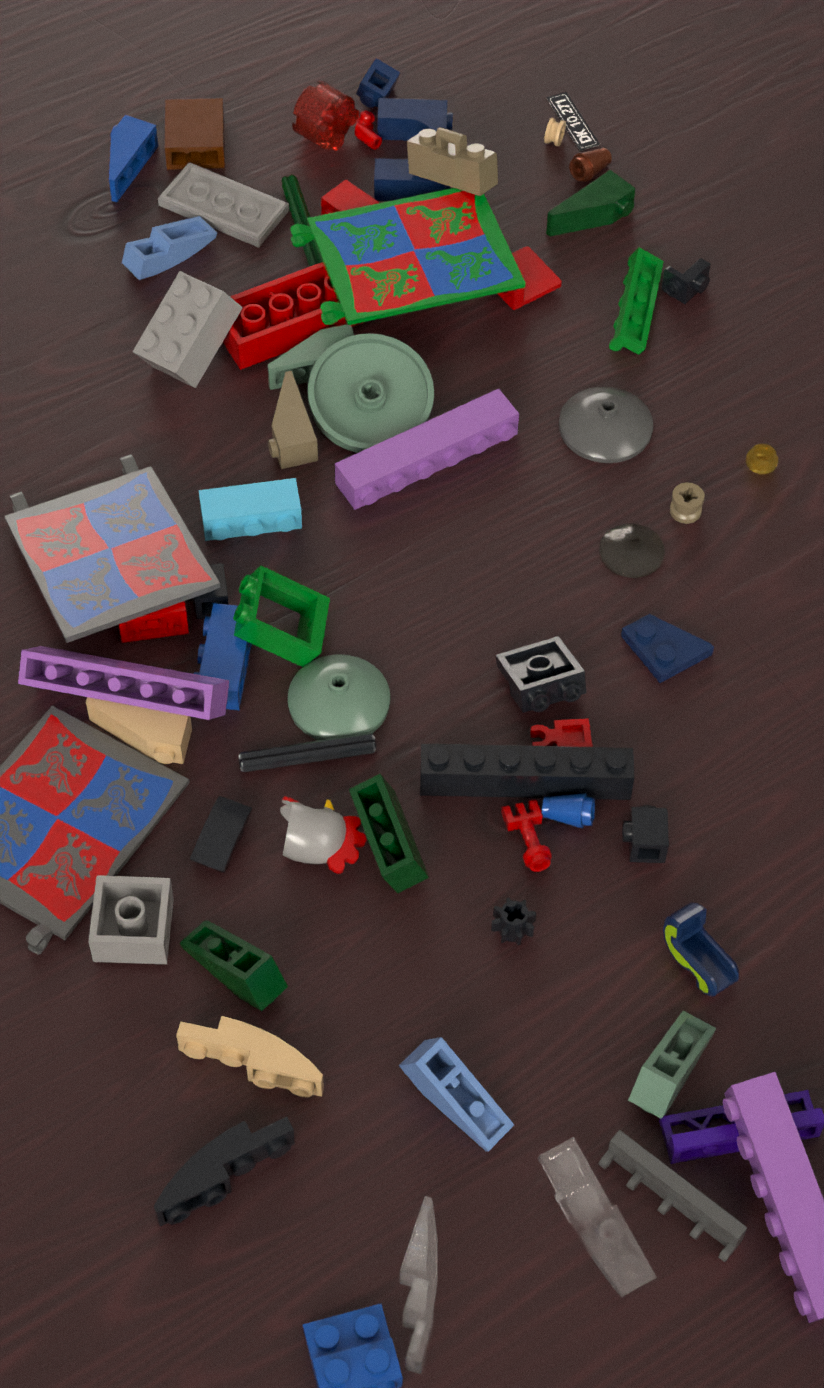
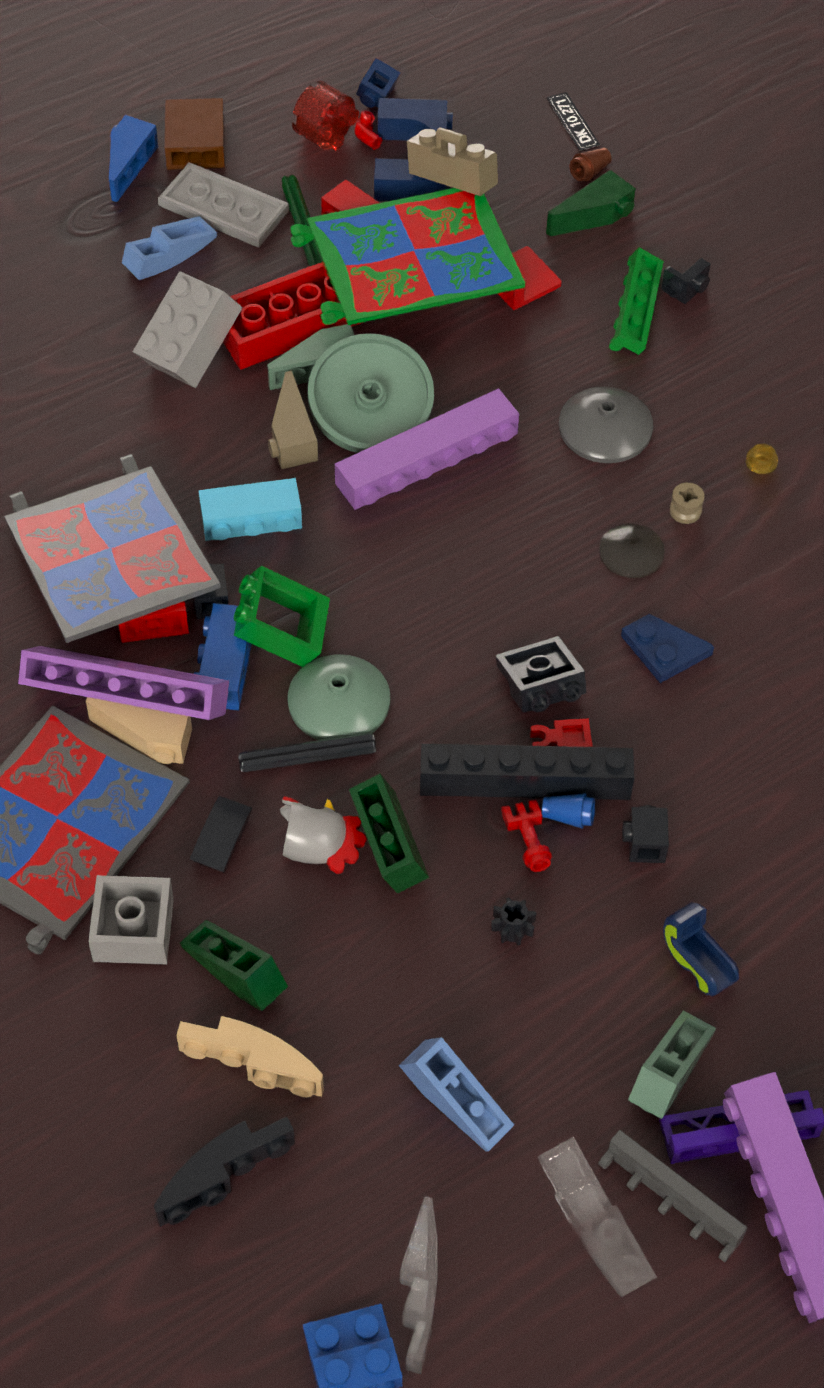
tan bush [544,118,566,146] -> none

